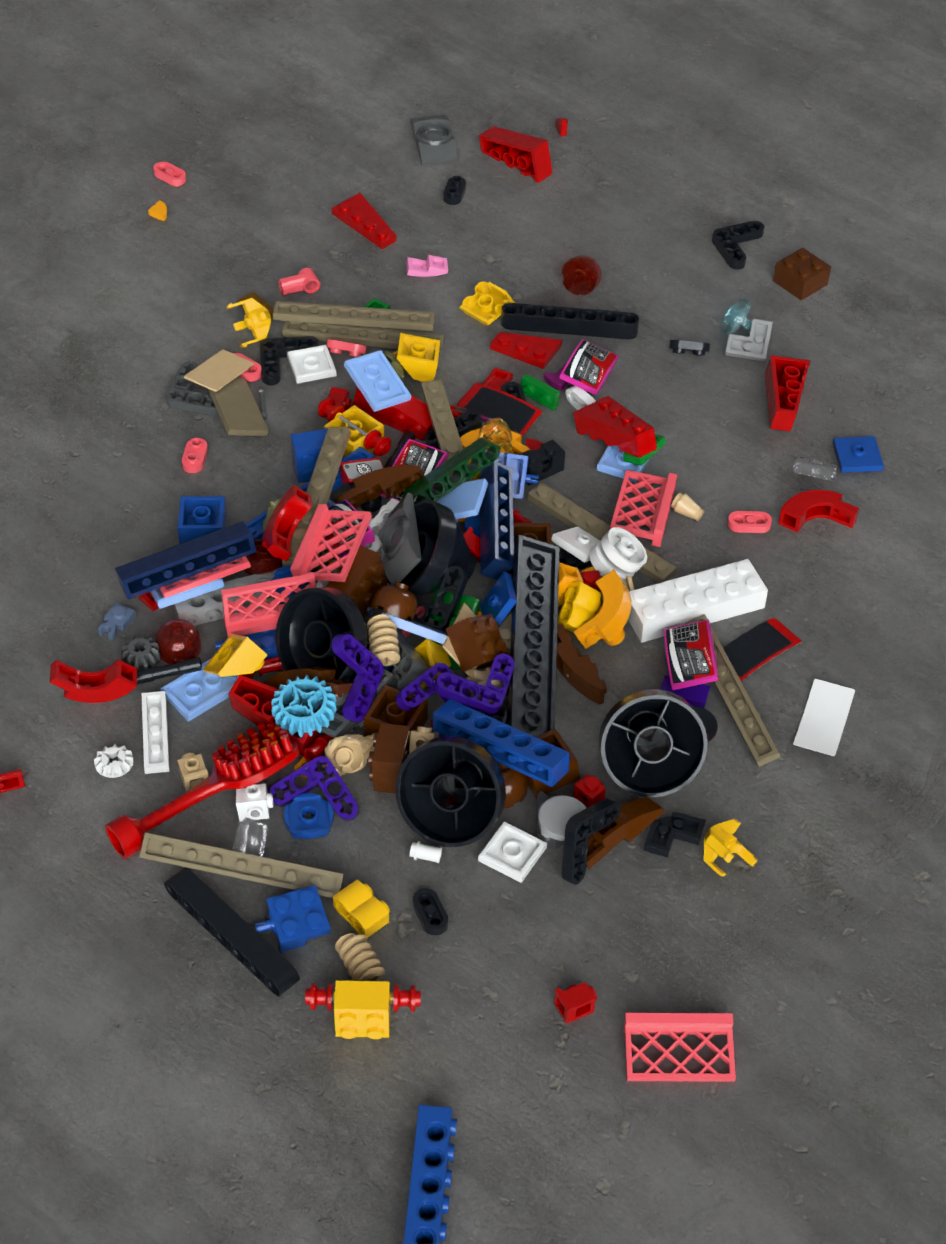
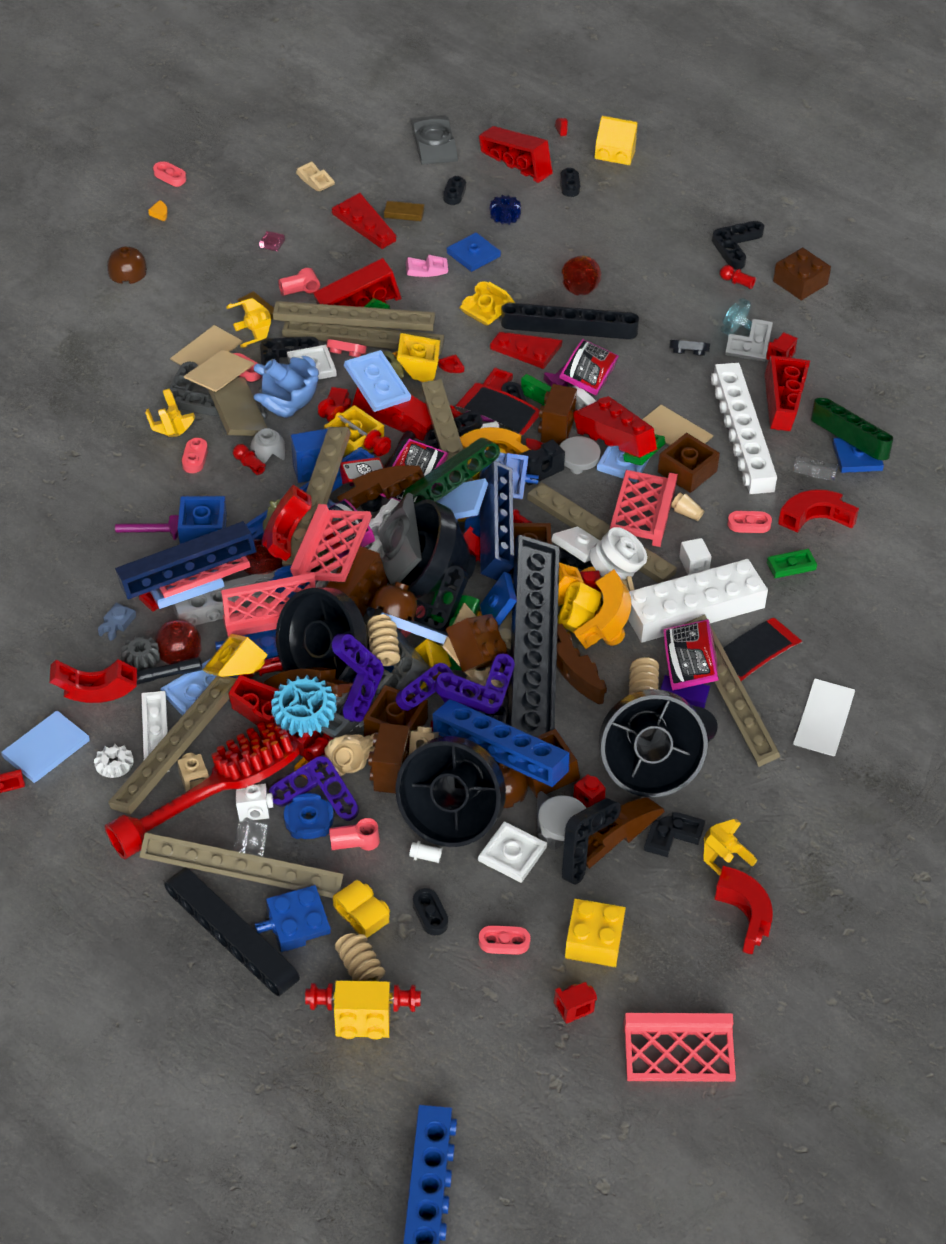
clear yellow piece [478,418,513,453] -> none
none -> light blue tile [1,711,90,783]
none -> reddish brown cylinder [107,246,147,284]
none -> dark tan plate [109,676,237,815]
none -> magenta piece [115,515,179,540]
none -> yellow piece [145,388,195,437]
none -> tan window [170,325,243,366]
none -> red pin [233,444,266,475]
none -> light grey piece [249,428,285,464]
none -> medium blue piece [253,356,319,418]
none -> clear pink tile [259,231,285,252]
none -> tan slope [296,162,335,192]
none -> red wedge [313,258,402,307]
none -> coral piece [329,818,380,851]
none -> pearl gold tile [384,201,424,221]
none -> red tile [438,355,464,373]
none -> blue plate [447,233,501,272]
none -> coral plate [478,926,530,954]
none -> clear blue gear [490,195,521,225]
none -> reddish brown brick [538,384,577,445]
none -> light grey tile [559,436,601,474]
none -> black plate [560,167,580,197]
none -> yellow brick [565,899,626,967]
none -> yellow slope [595,116,638,165]
none -> tan piece [629,657,659,695]
none -> tan window [642,405,713,446]
none -> reddish brown brick [657,433,720,493]
none -> white panel [679,538,712,575]
none -> white brick [711,363,777,494]
none -> red arch [714,866,773,955]
none -> red pin [720,265,756,289]
none -> red brick [766,332,798,360]
none -> green plate [767,549,817,578]
none -> dark green beam [811,397,894,460]

